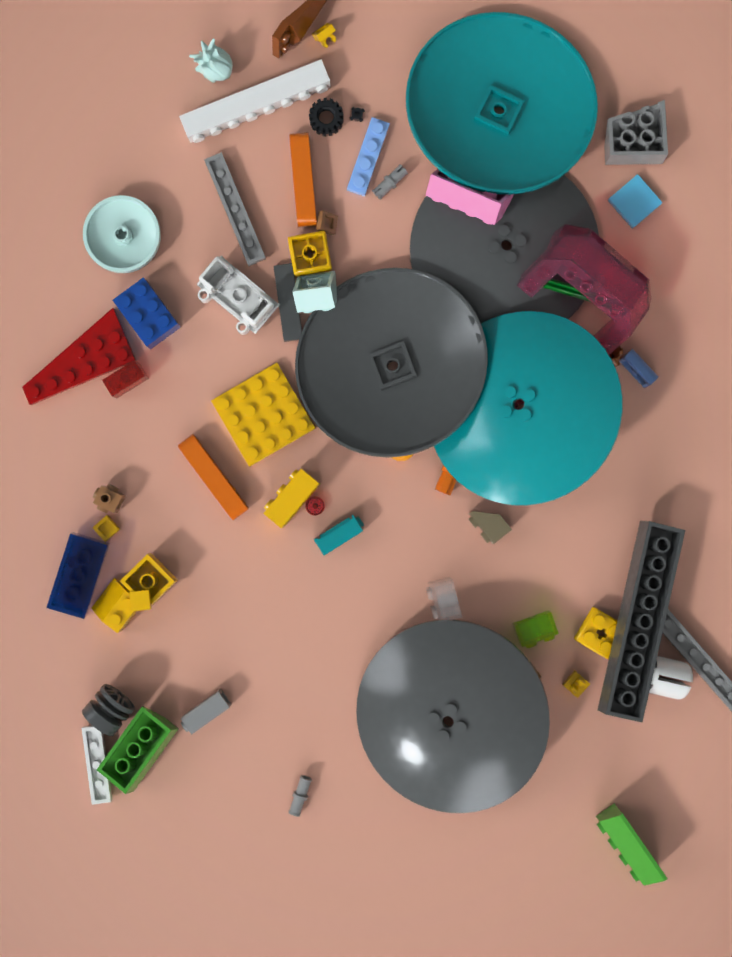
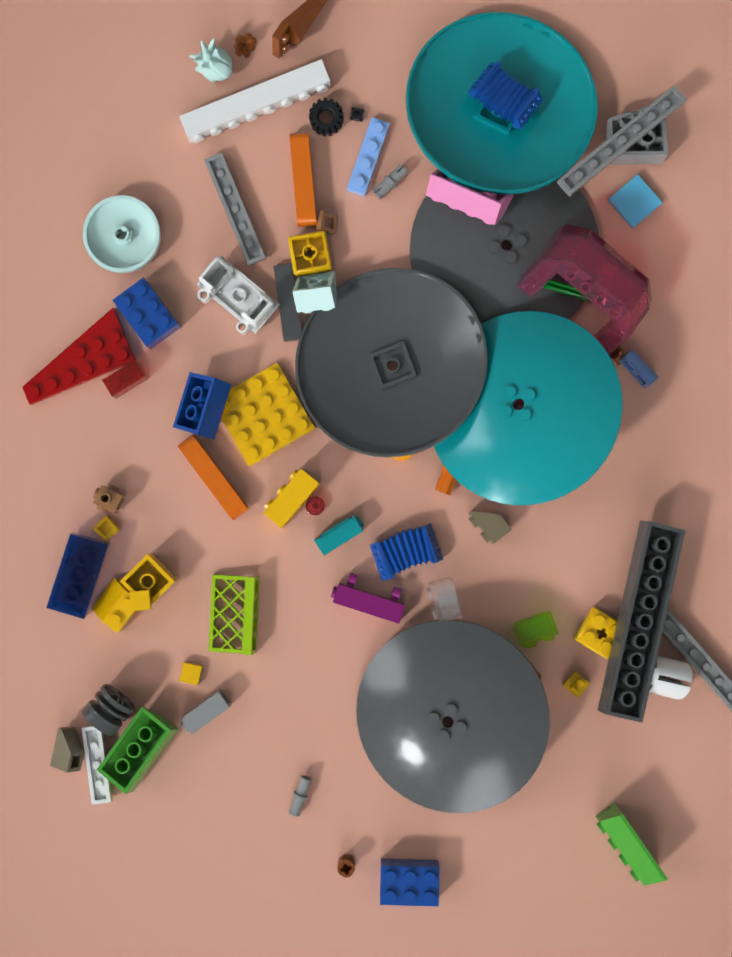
yellow tile [312,23,336,48] -> none
none -> dark tan slope [50,726,84,773]
none -> blue brick [173,372,231,440]
none -> yellow tile [179,661,203,685]
none -> lime fence [209,574,260,655]
none -> dark orange plant [234,33,257,58]
none -> magenta brick [331,573,405,624]
none -> dark orange bush [337,854,355,878]
none -> blue piece [370,523,443,581]
none -> blue brick [380,859,440,907]
none -> blue piece [468,61,543,130]
none -> light grey plate [557,86,687,197]

